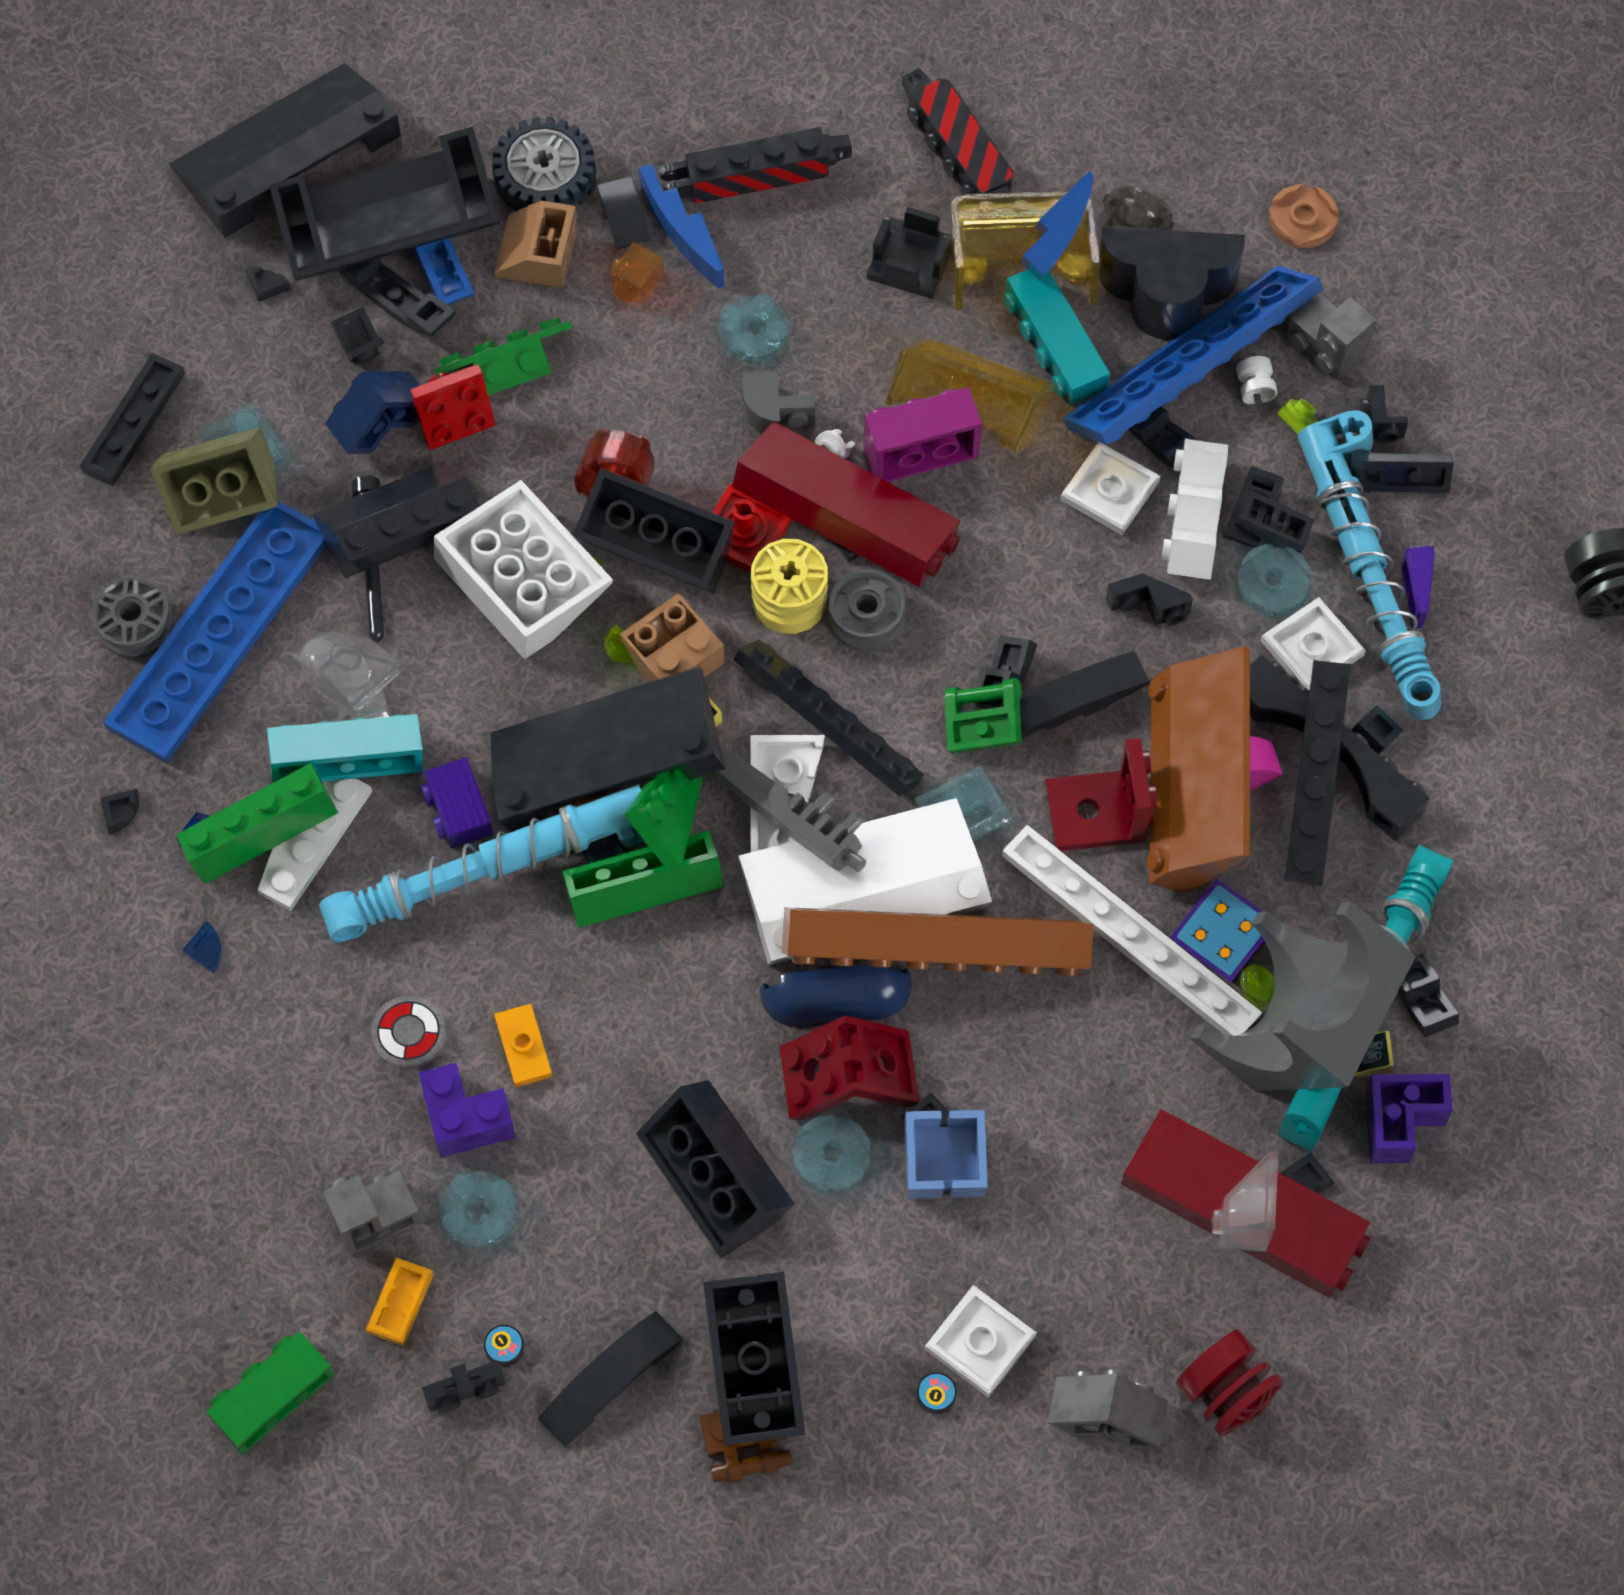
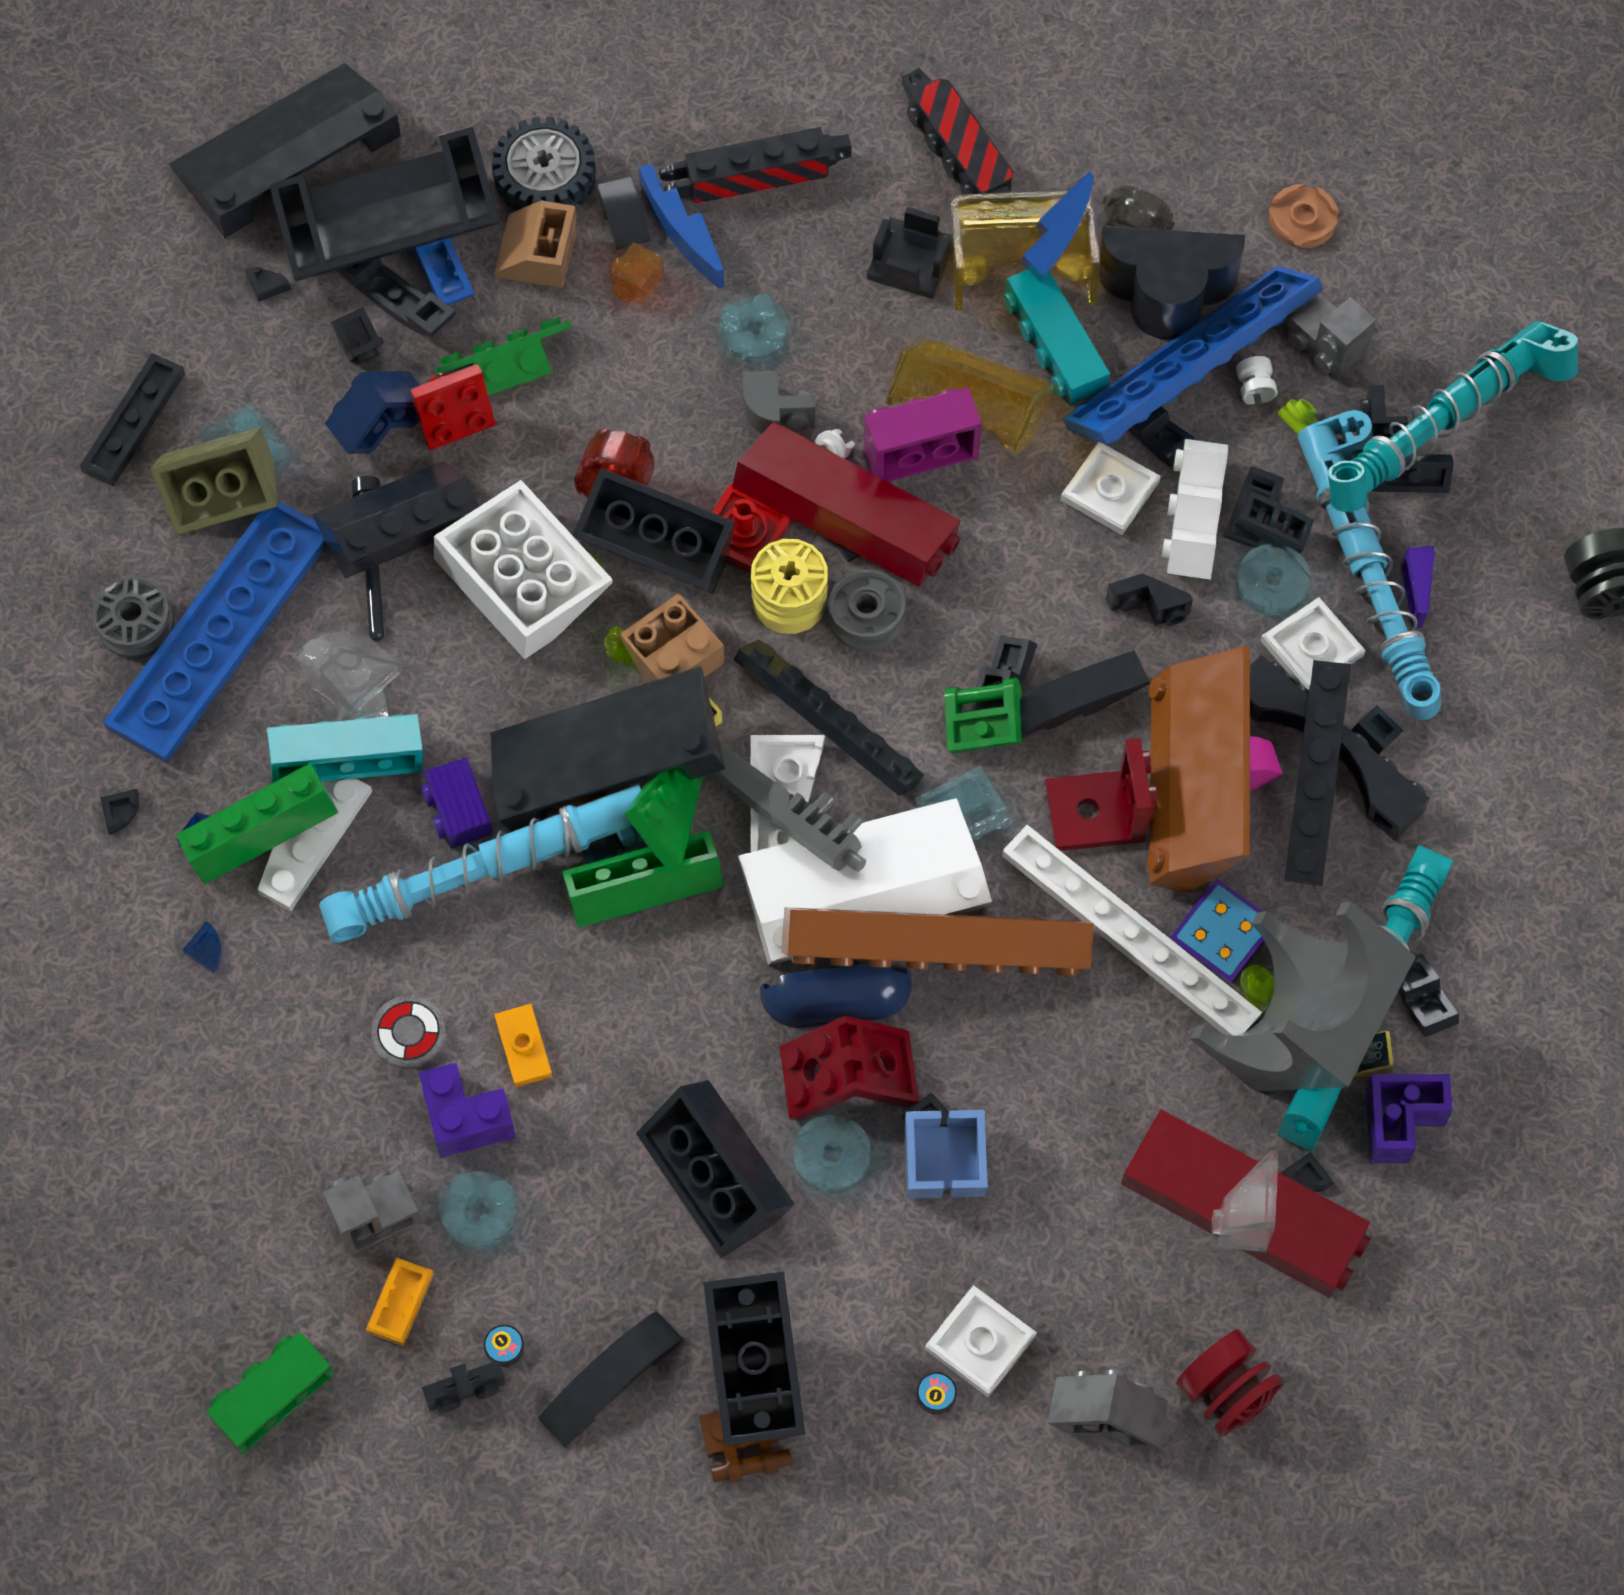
none -> teal piece [1328,321,1579,512]

